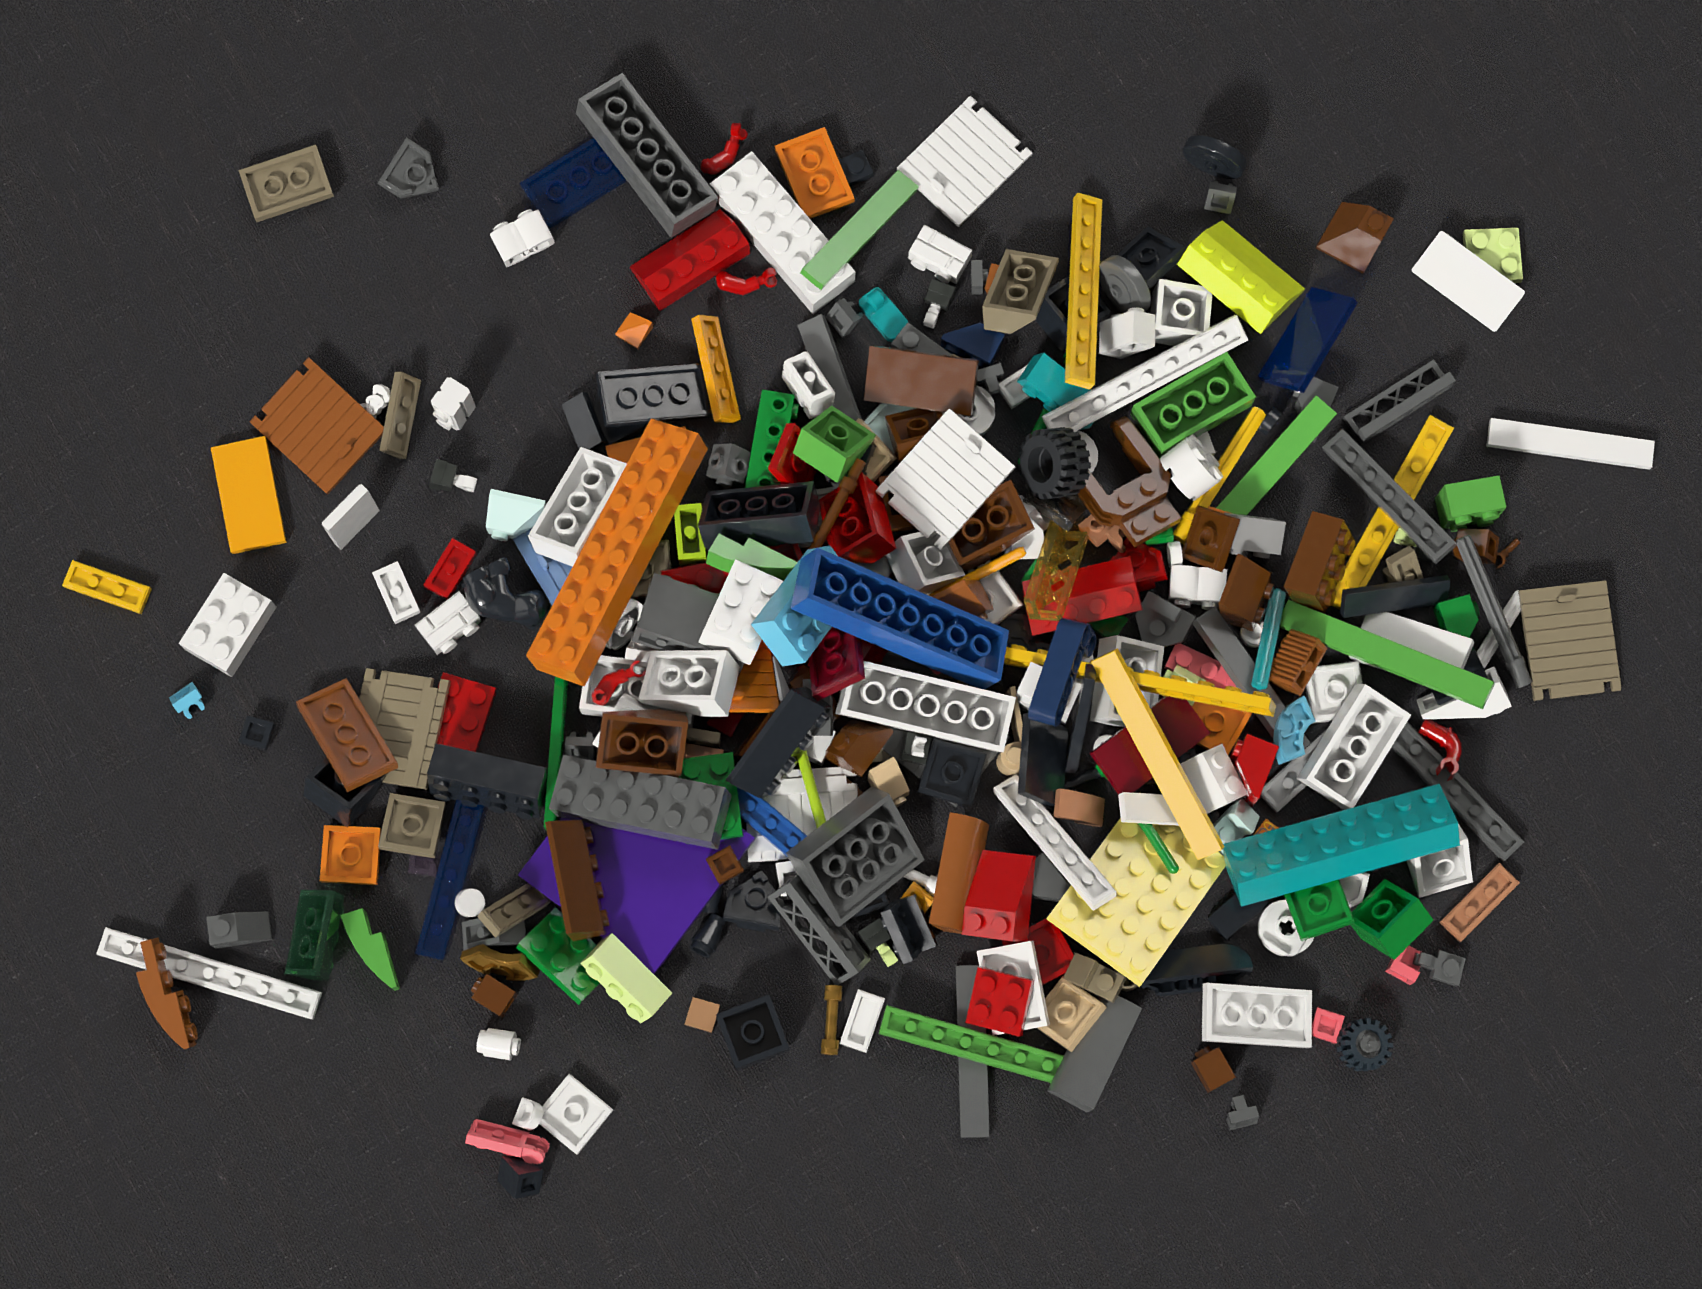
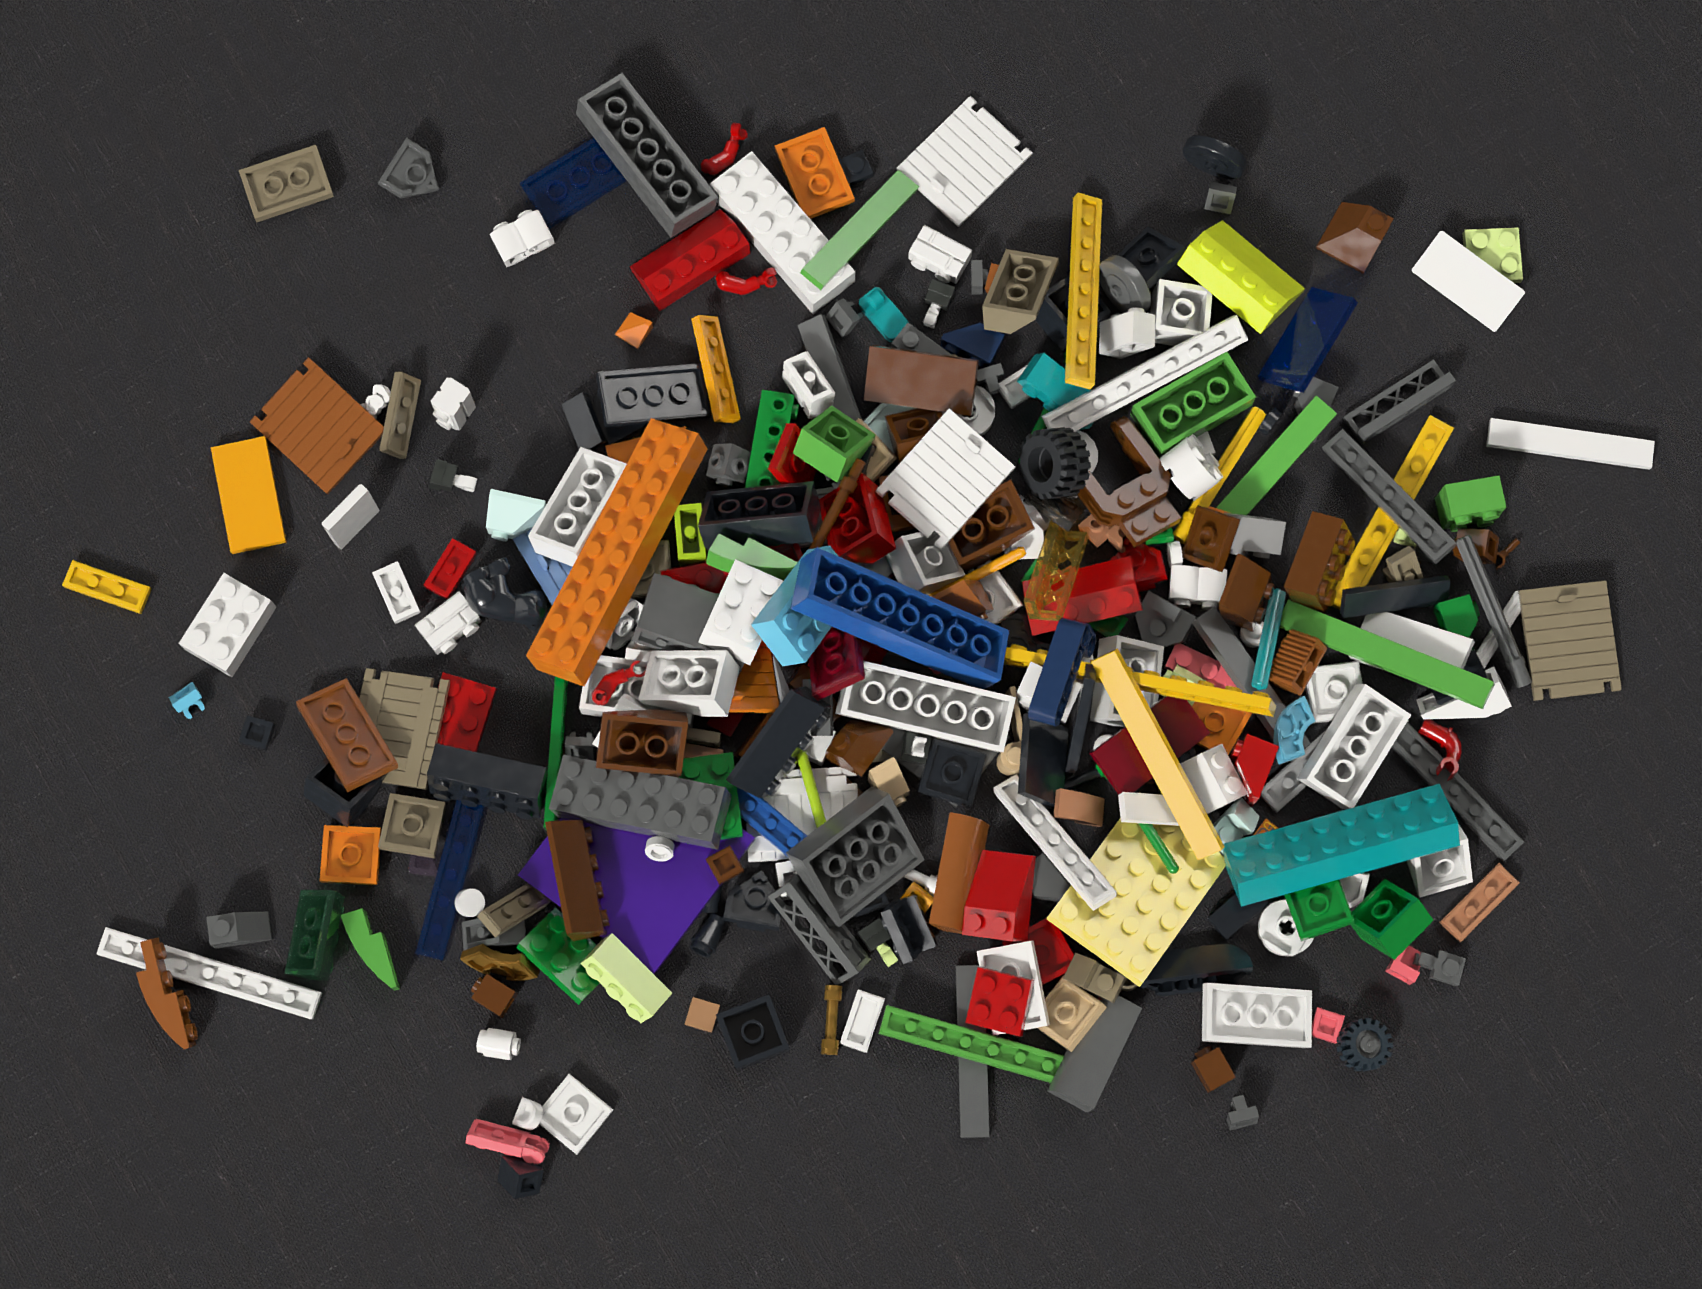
none -> white tile [645,836,674,861]

